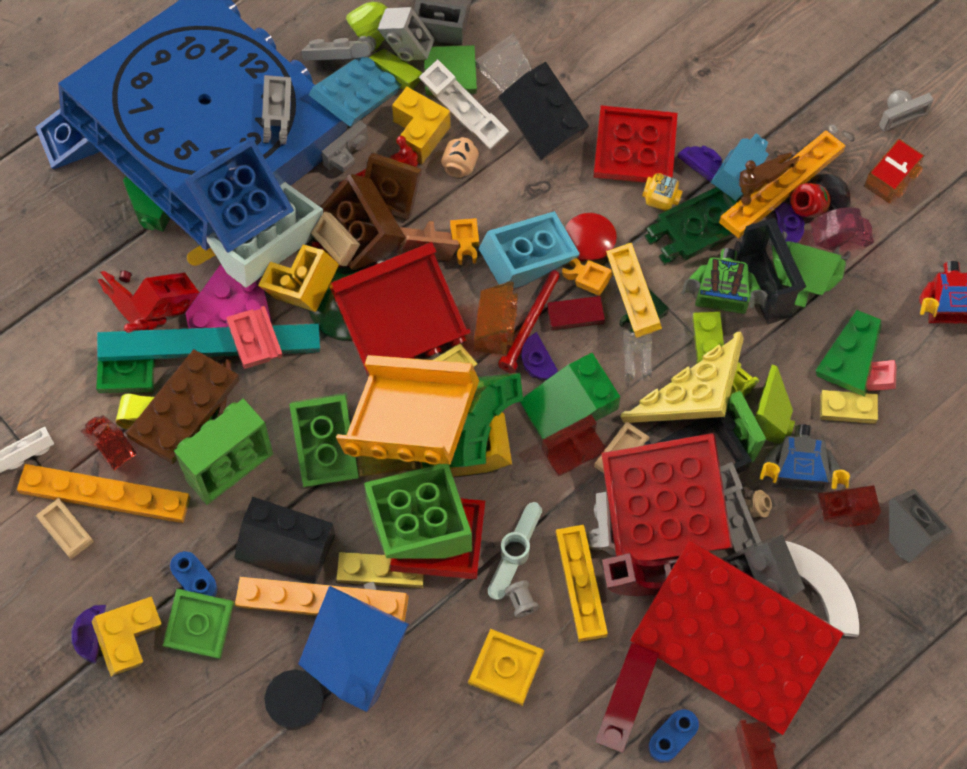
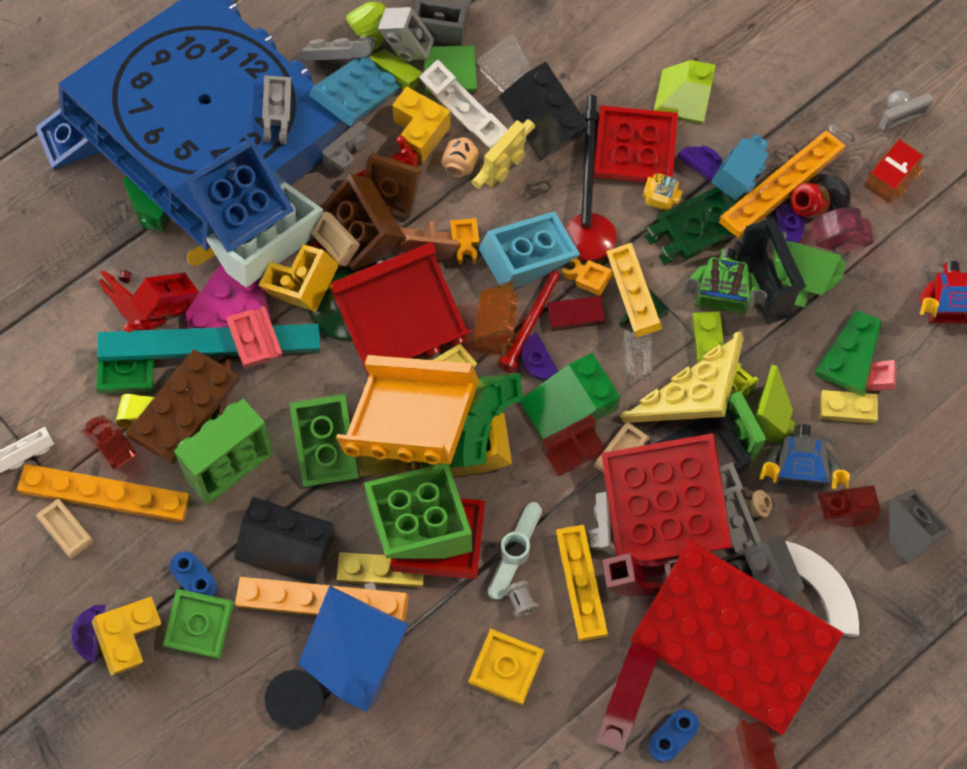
reddish brown piece [739,152,800,206] -> none
none -> light yellow plate [471,119,535,189]
none -> black bar [581,95,599,229]
none -> lime slope [654,60,716,124]

